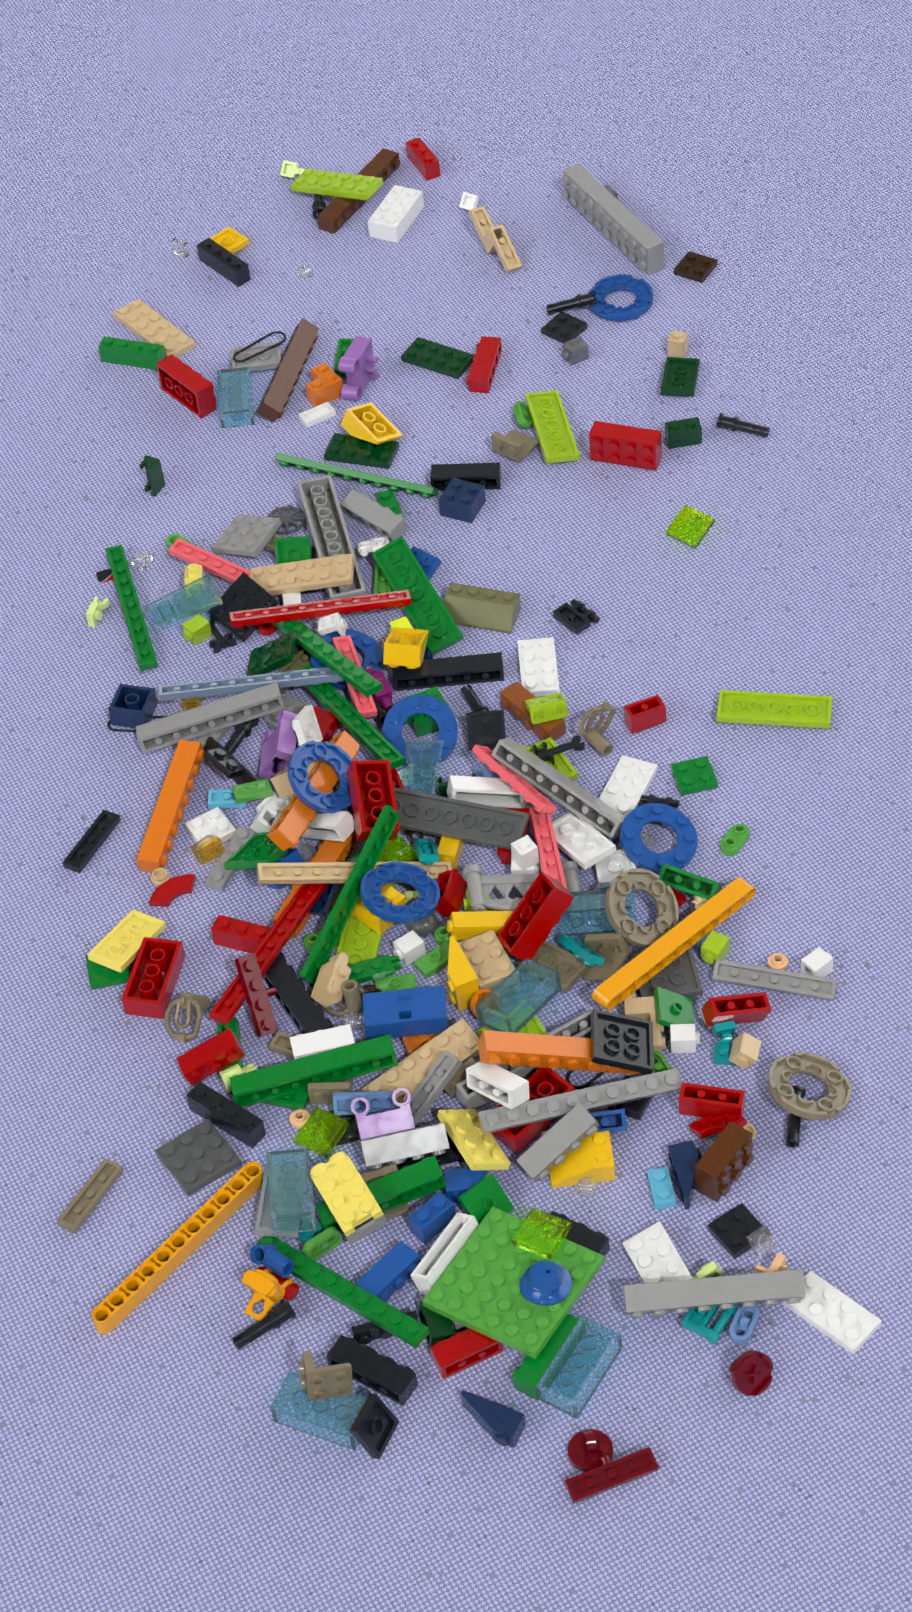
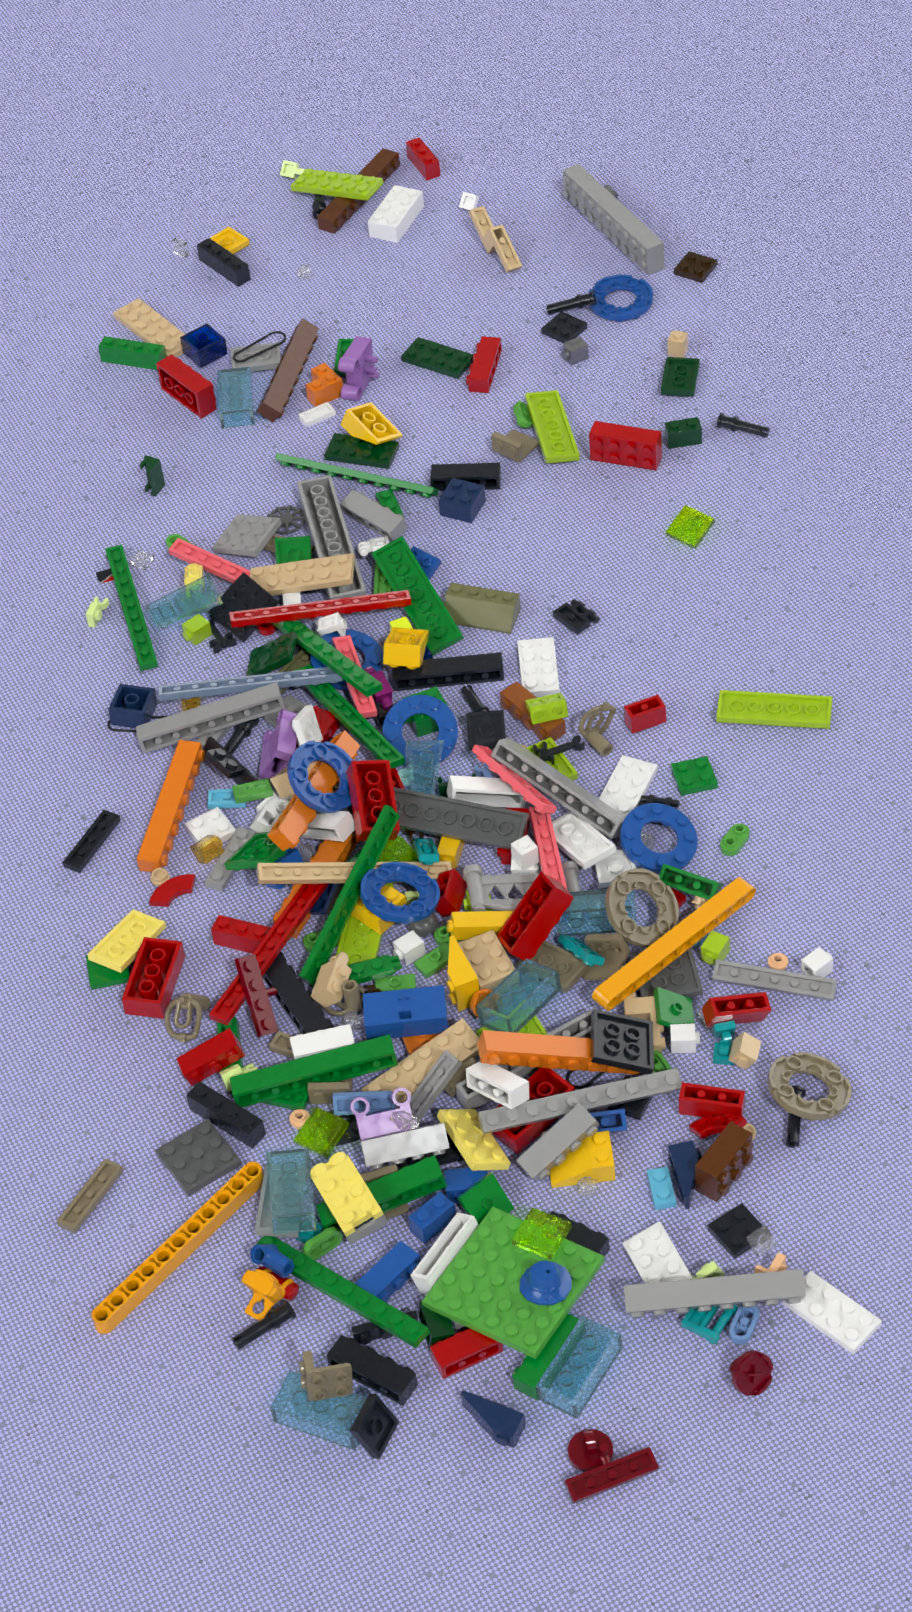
none -> clear blue brick [180,323,228,368]
none -> clear plate [390,1111,421,1131]

